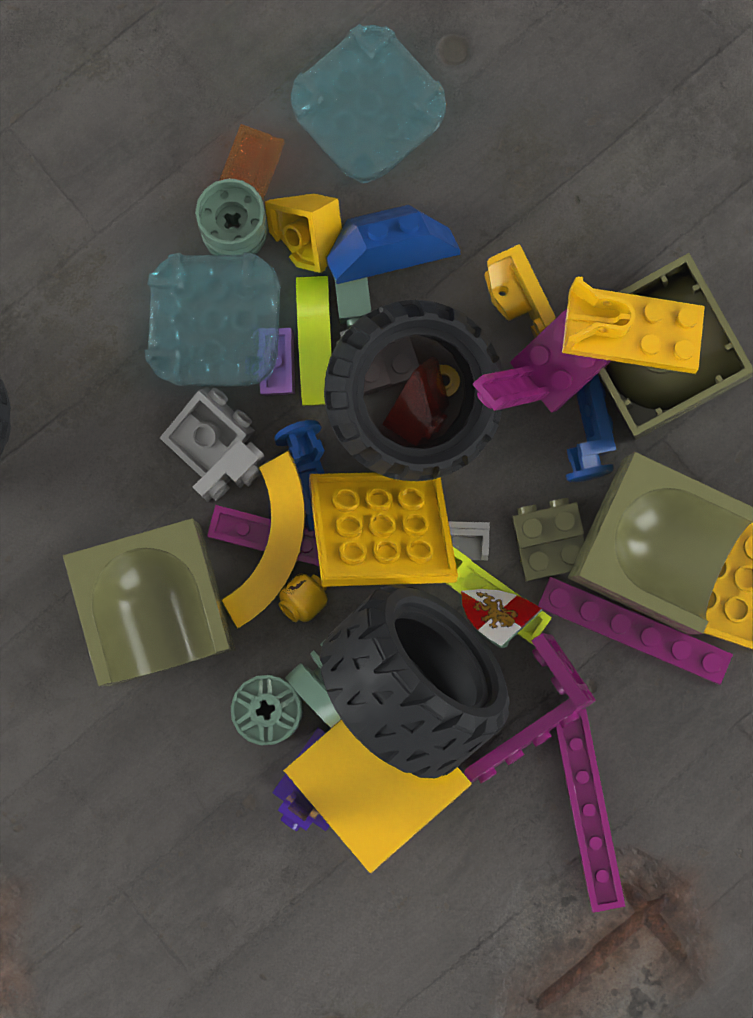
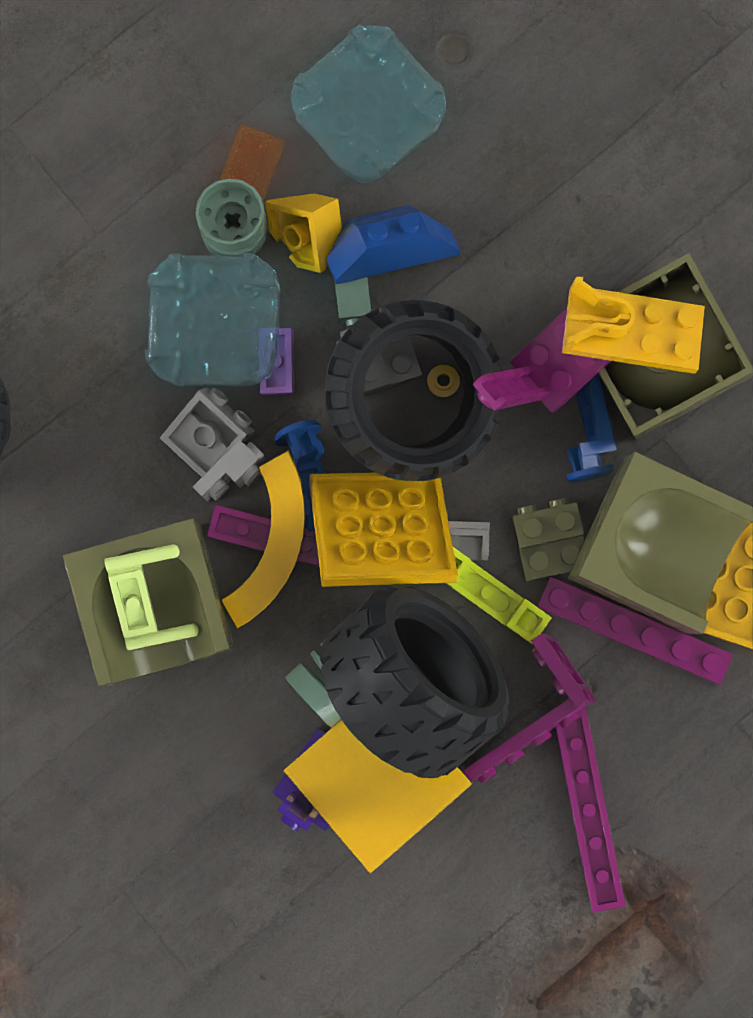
sand green wheel [231,675,303,746] -> none
yellow head [279,573,327,622] -> none
neon yellow slope [296,276,332,406] -> none
clear red slope [383,356,449,446] -> none
shield [461,589,542,648] -> none
yellow plate [484,244,556,338] -> none
none -> yellowish green plate [104,544,199,651]

